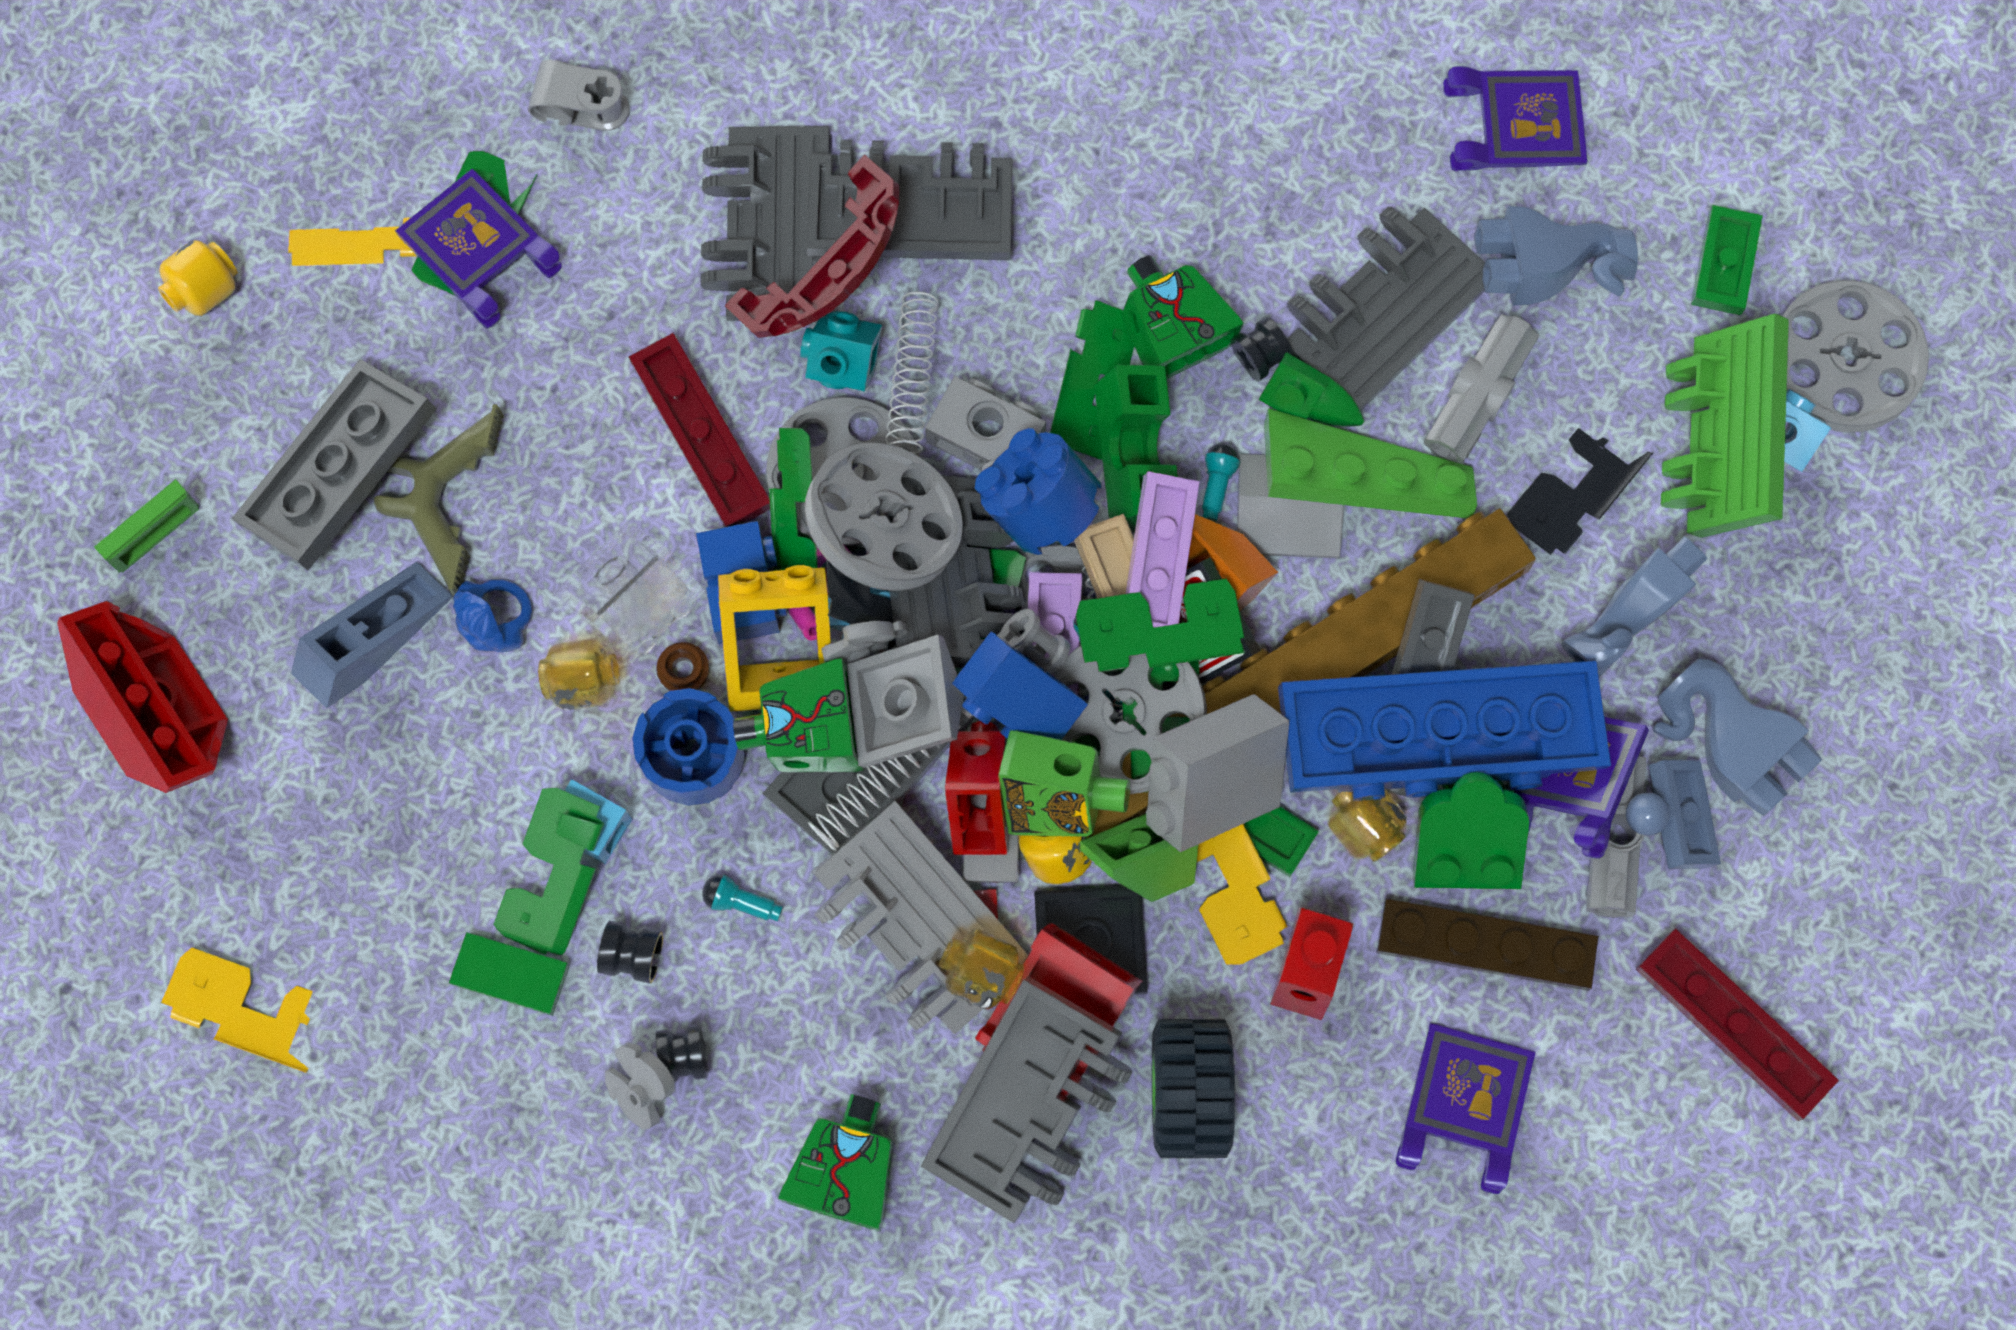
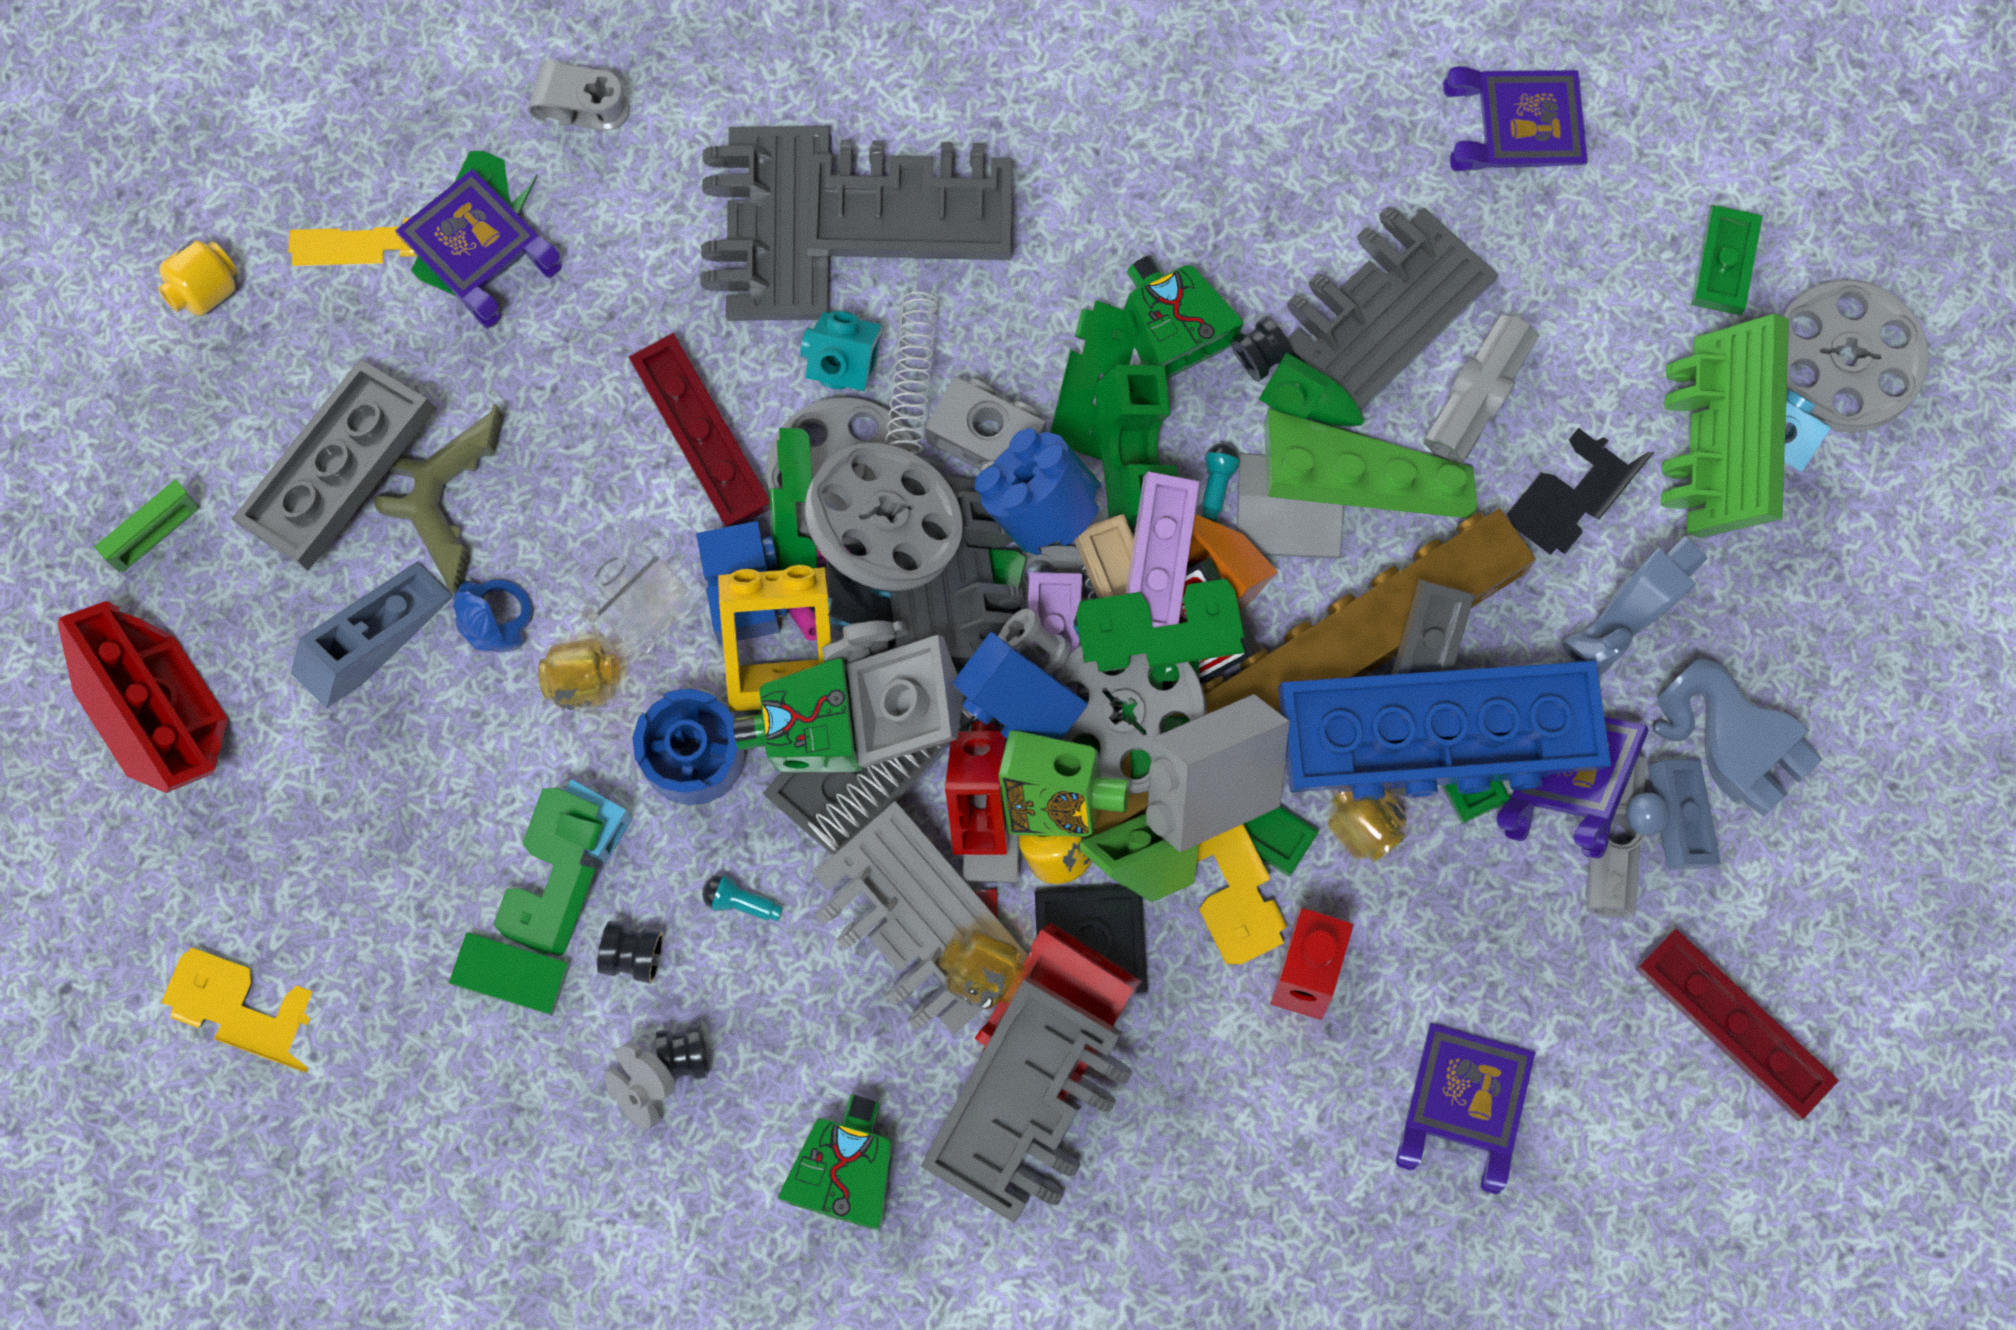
reddish brown plate [656,642,709,691] -> none
dark red windscreen [725,154,899,338] -> none
black wheel [1151,1019,1235,1158] -> none
dark brown plate [1376,898,1599,991] -> none
green plate [1413,772,1529,889] -> none
sand blue hips [1474,206,1638,306] -> none

